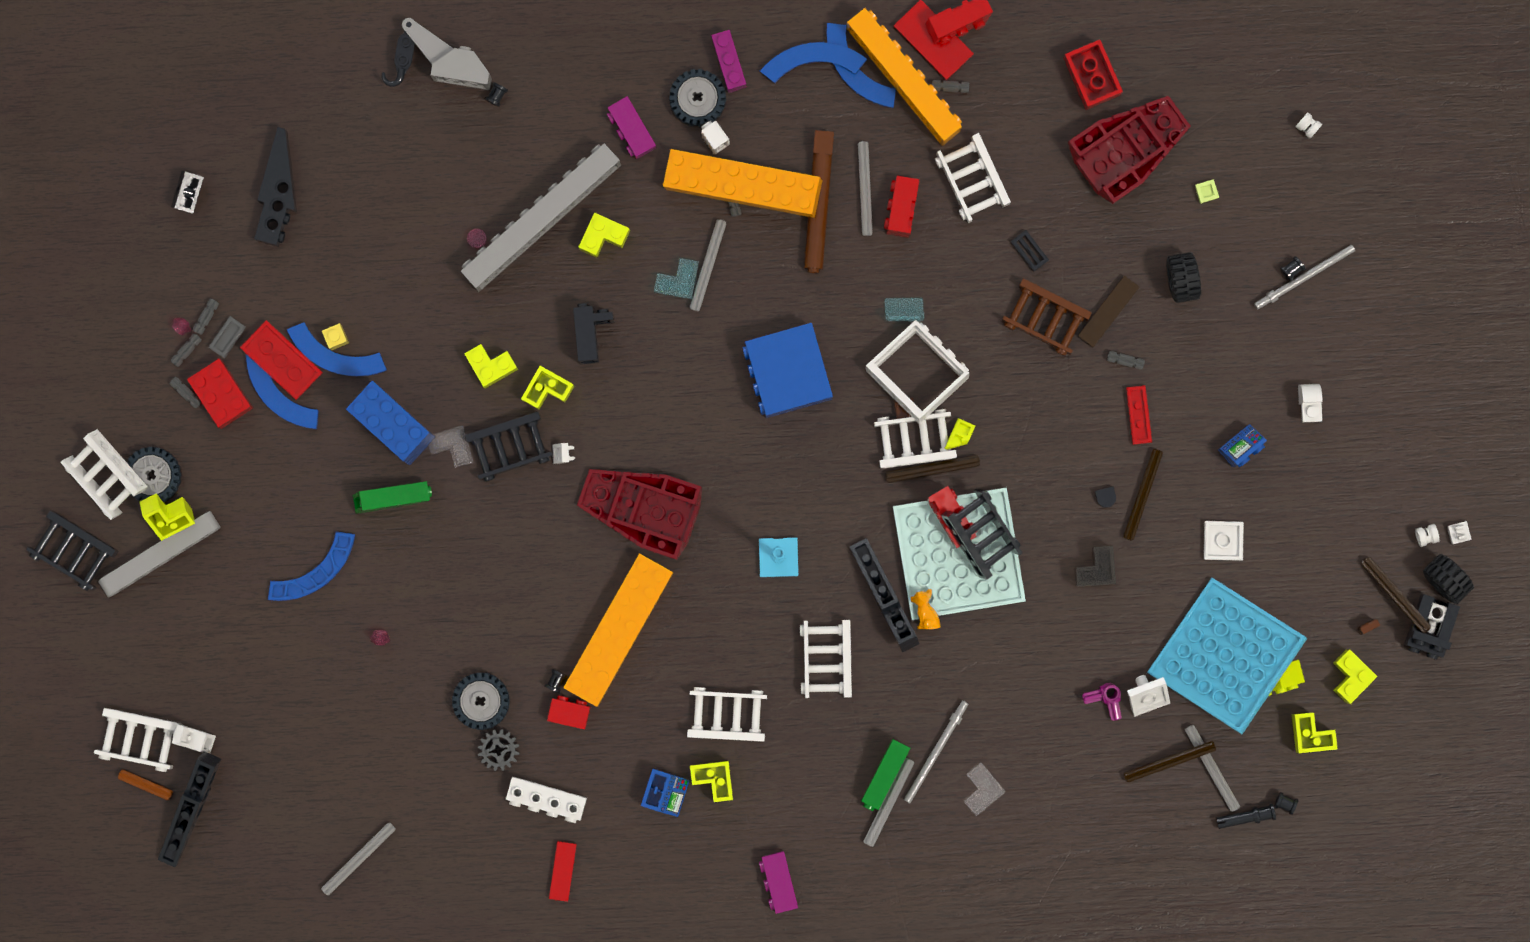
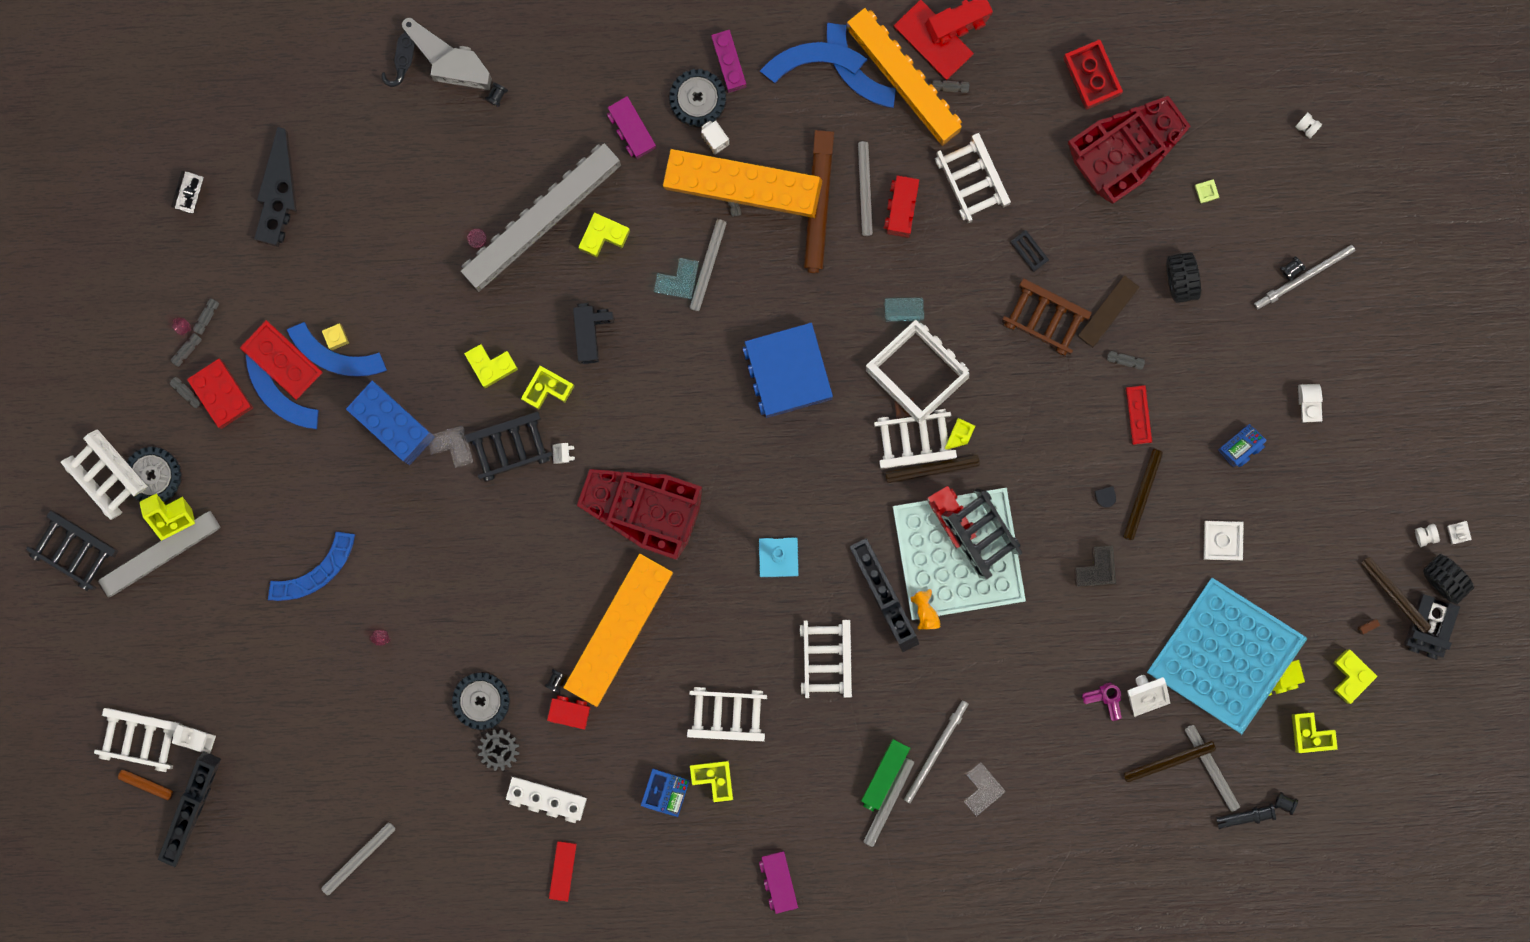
dark grey tile [208,316,247,358] -> none
green slope [353,481,432,514] -> none

